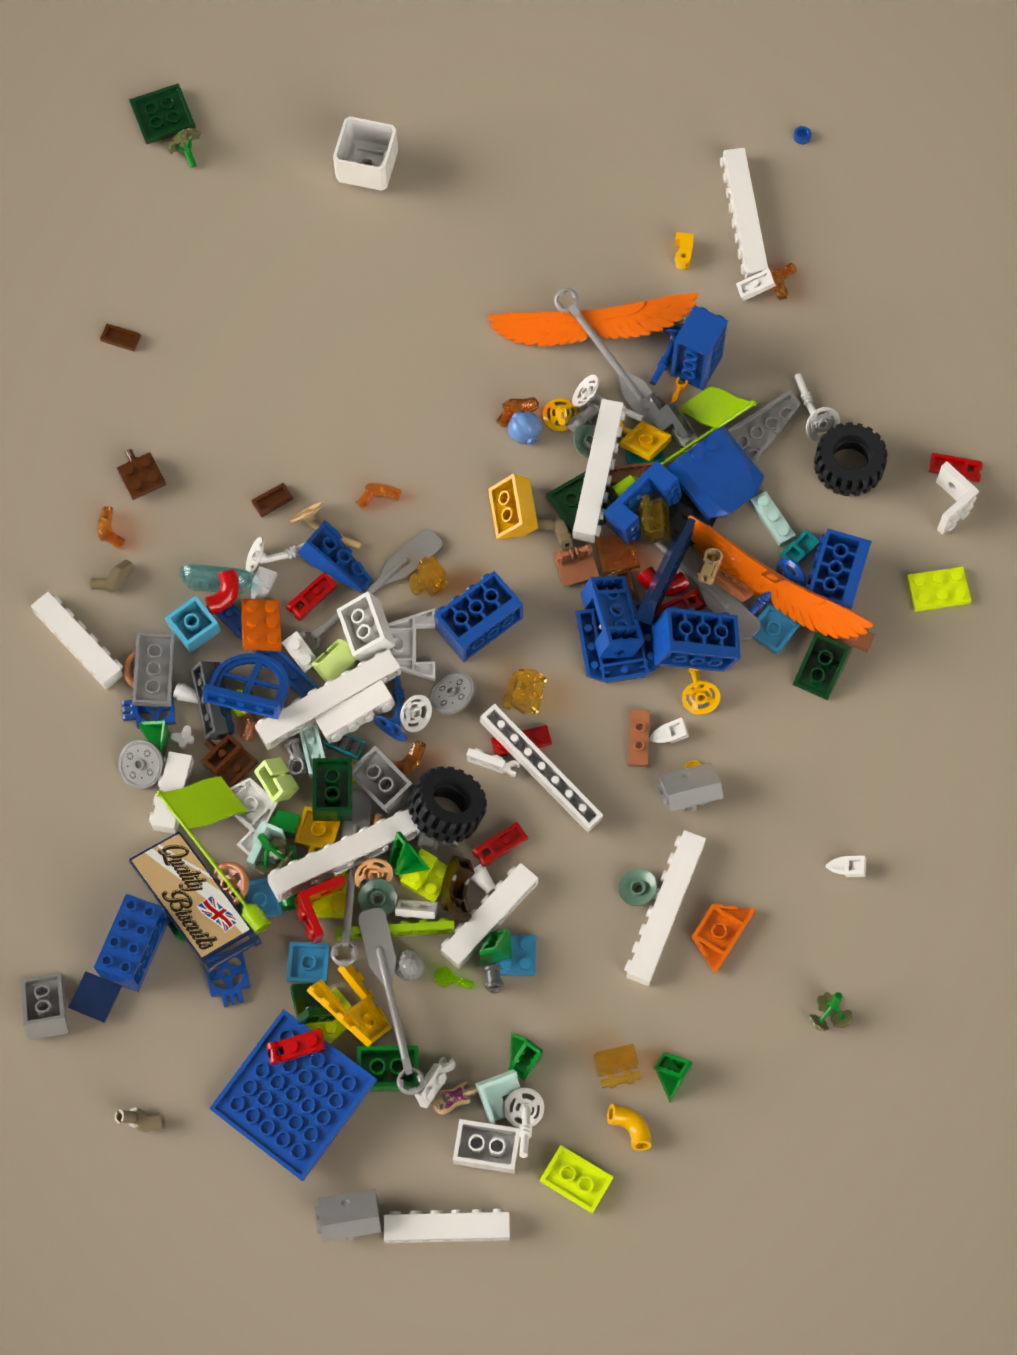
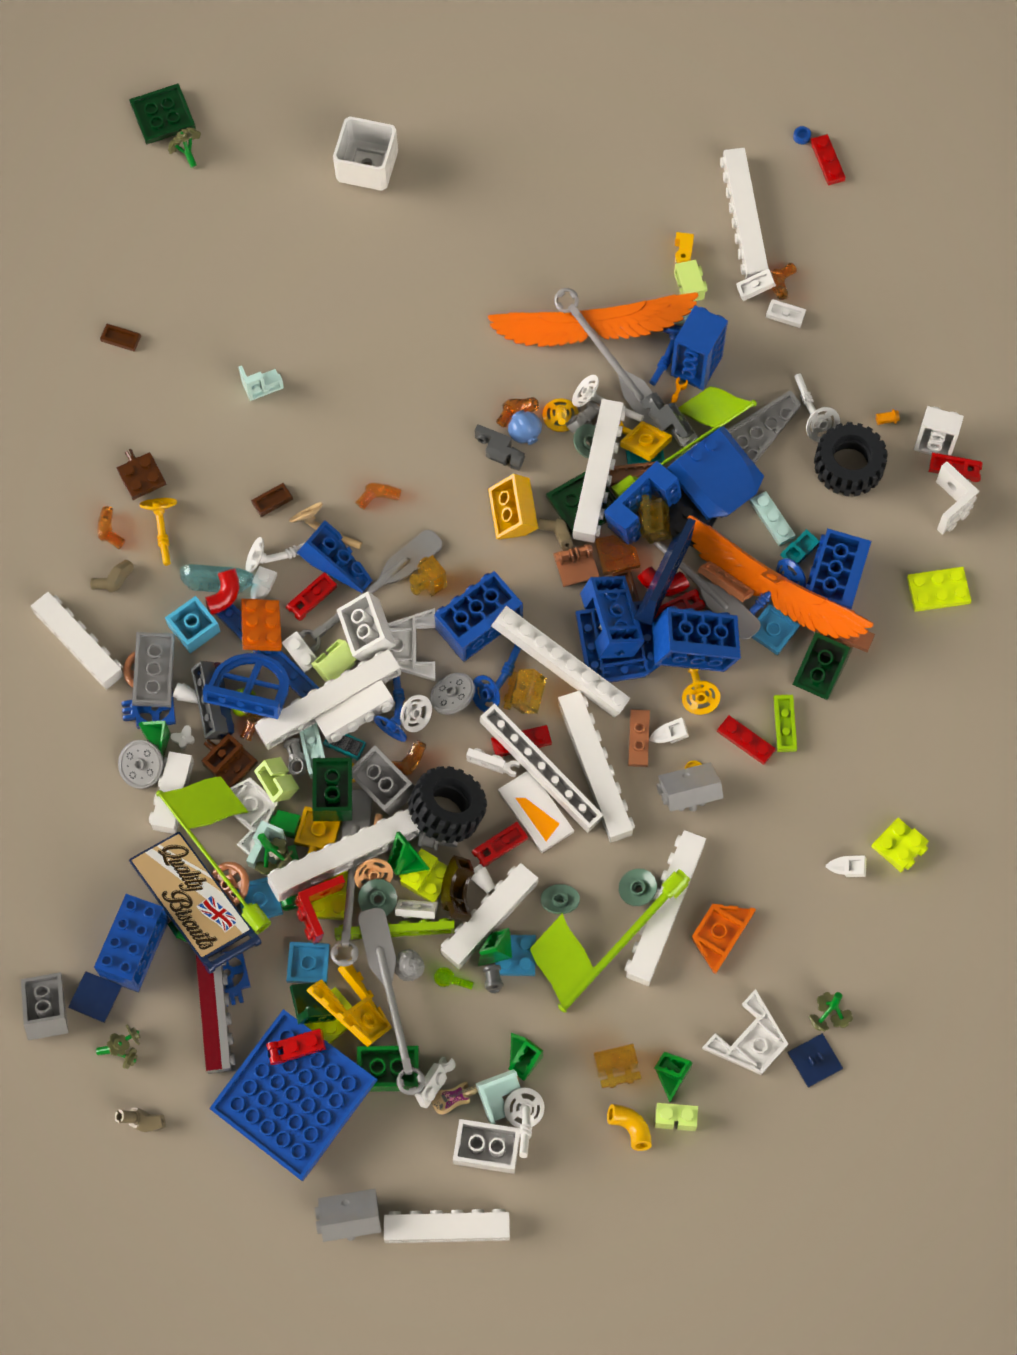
neon yellow plate [539,1145,614,1214] -> none
tan piece [697,548,723,585] -> none
none -> olive plant [96,1024,140,1069]
none -> yellow dish [139,498,177,566]
none -> brick [196,951,235,1074]
none -> light aqua panel [238,365,284,401]
none -> blue dish [473,644,521,712]
none -> dark grey plate [475,424,525,471]
none -> white brick [491,606,630,718]
none -> white tile [498,771,574,853]
none -> lime flag [530,869,691,1013]
none -> sand green dish [541,884,580,914]
none -> white brick [558,691,635,843]
none -> yellowish green piece [655,1103,698,1131]
none -> yellowish green piece [674,260,708,301]
none -> white wing [702,989,788,1075]
none -> red plate [717,715,776,765]
none -> white plate [766,299,806,328]
none -> lime plate [773,695,797,752]
none -> dark blue piece [787,1033,843,1088]
none -> red plate [810,134,846,186]
none -> neon yellow plate [871,818,929,872]
none -> light orange pin [876,409,900,425]
none -> white brick [914,406,964,456]

